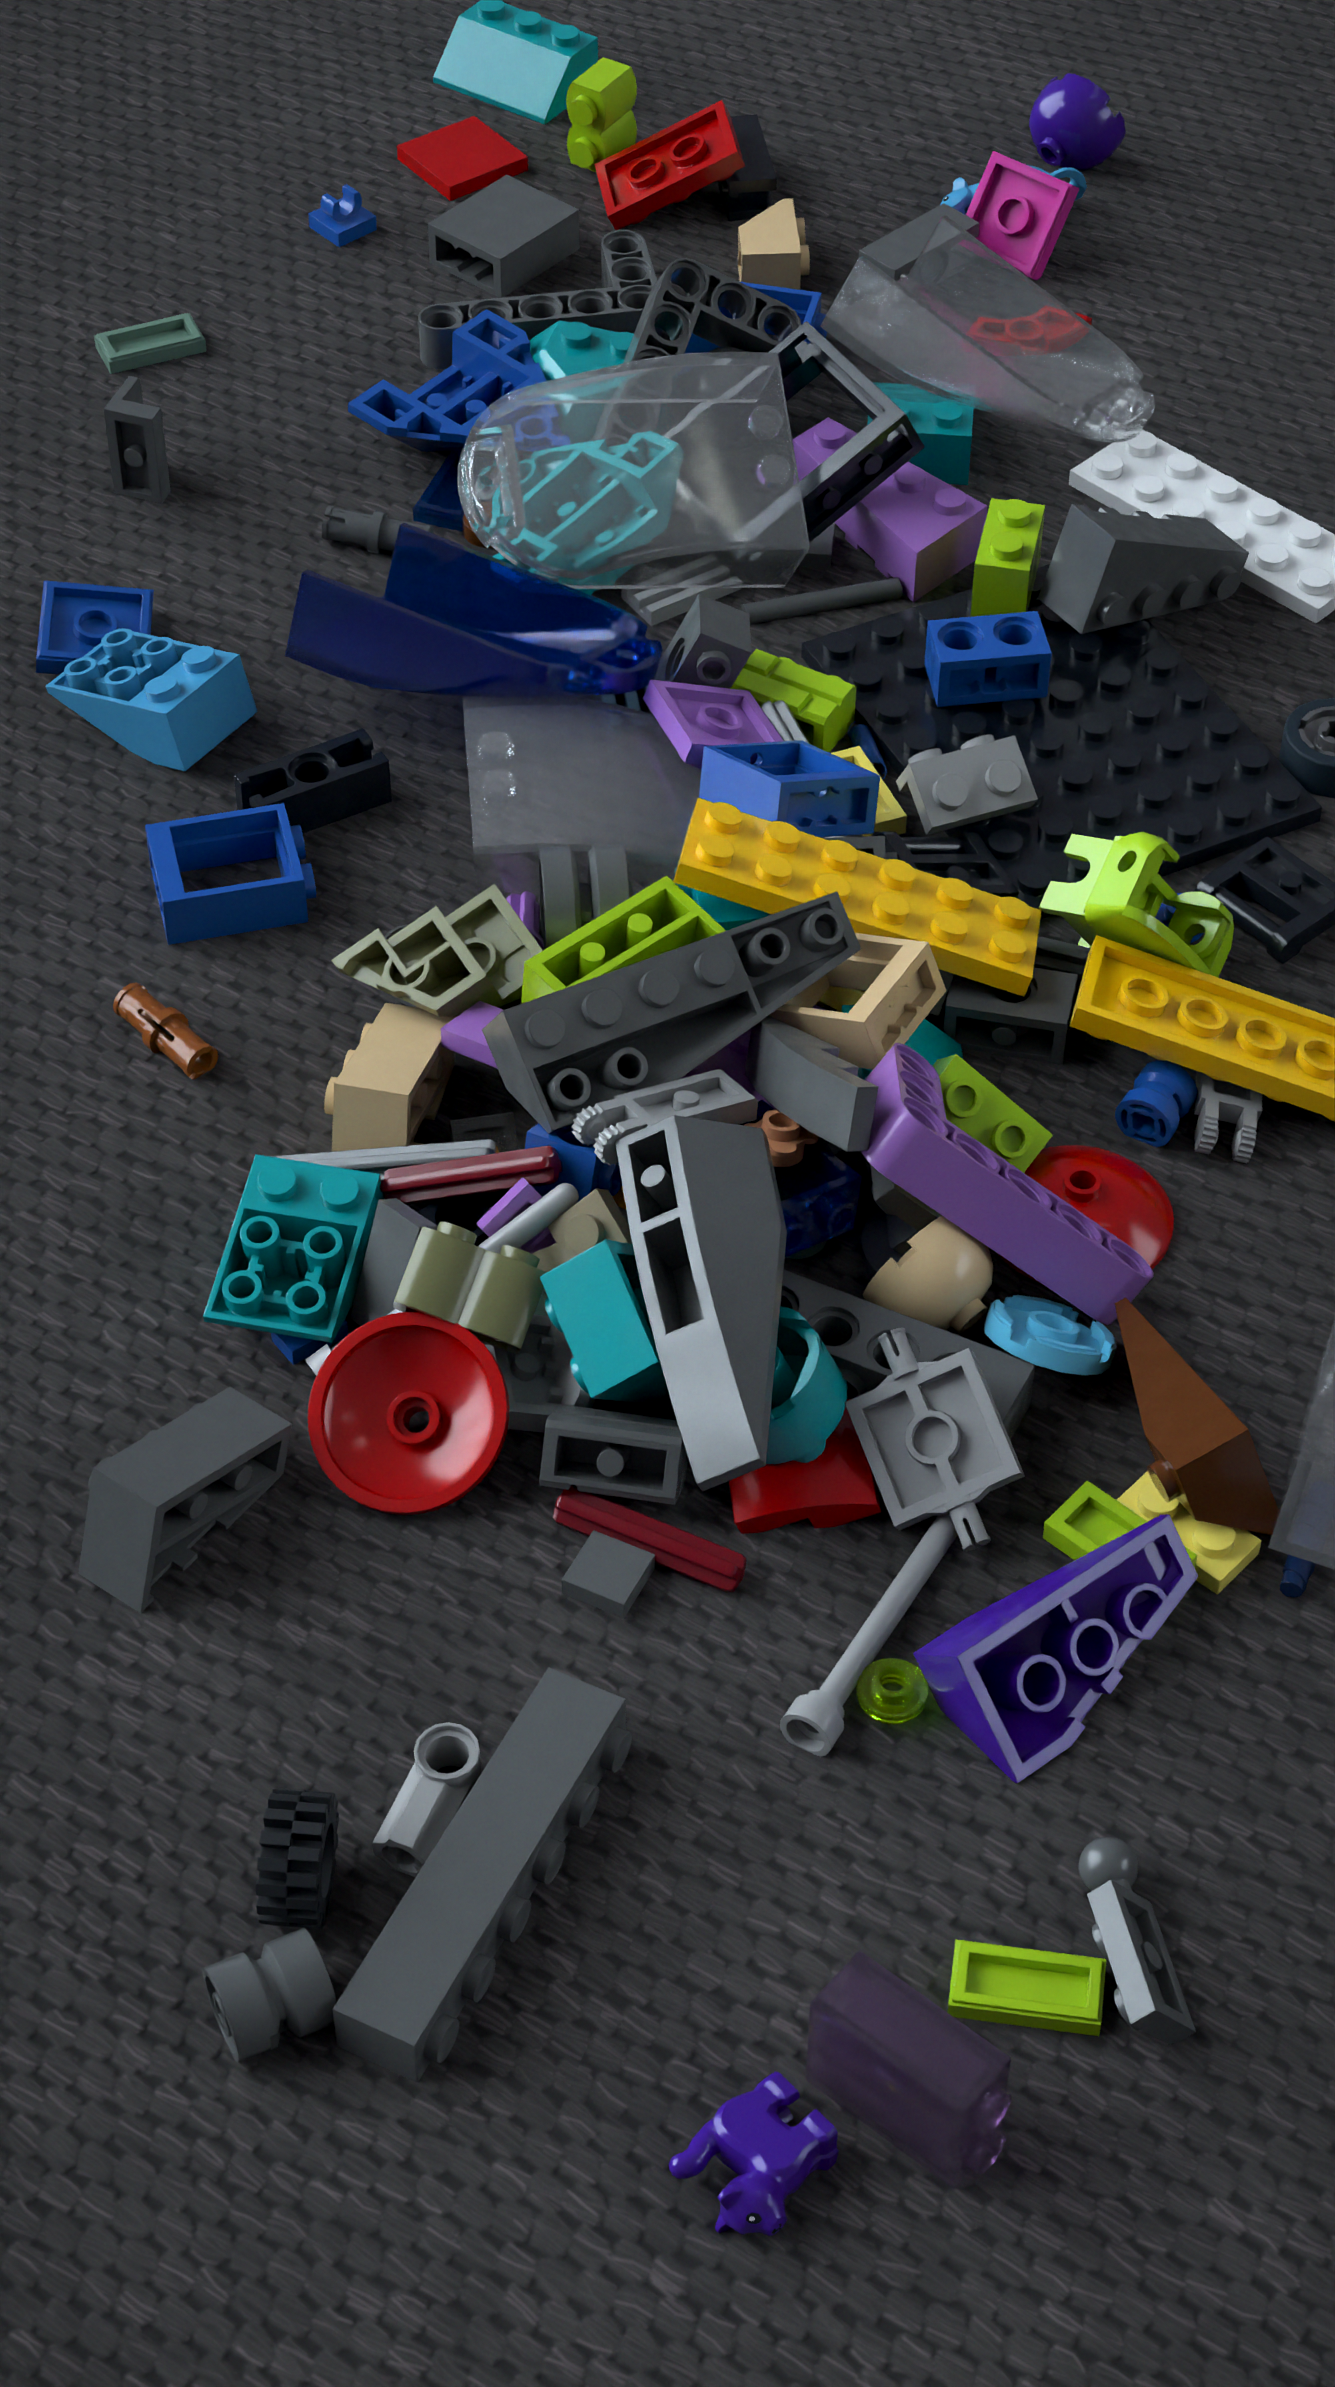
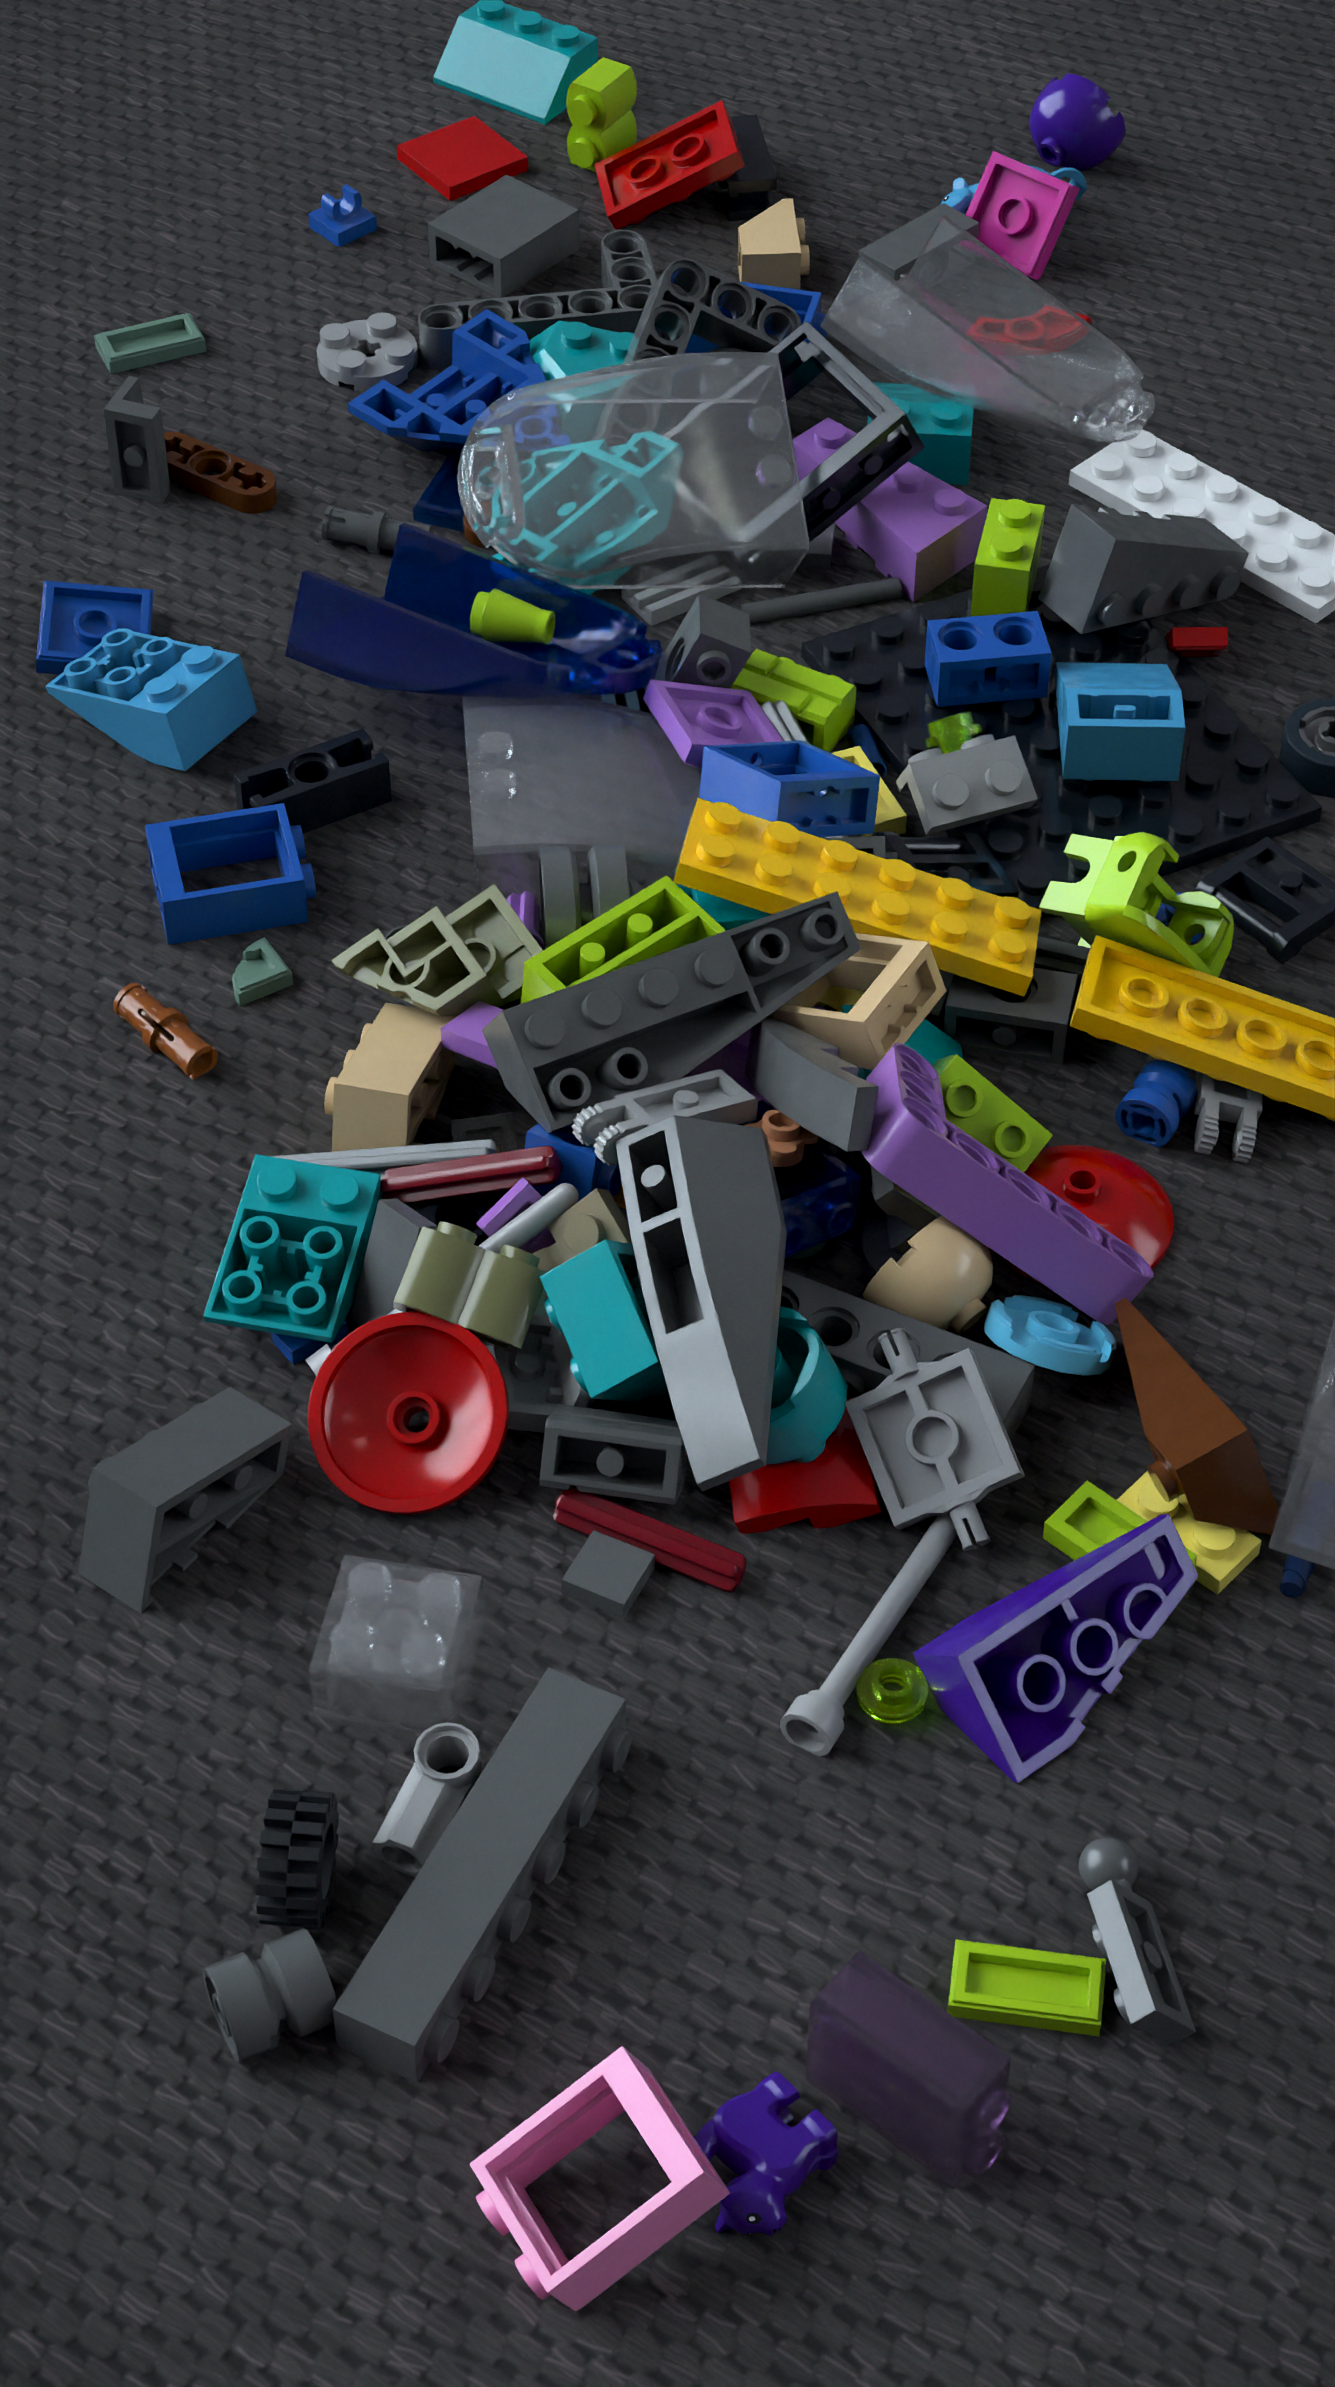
none -> reddish brown beam [164,432,277,514]
none -> sand green tile [232,937,293,1006]
none -> clear brick [309,1554,485,1733]
none -> light grey plate [317,312,418,392]
none -> lime cone [470,588,556,645]
none -> bright pink window [470,2046,730,2312]
none -> clear neon green plate [925,711,982,754]
none -> dark azure slope [1054,662,1186,782]
none -> red tile [1164,627,1228,657]

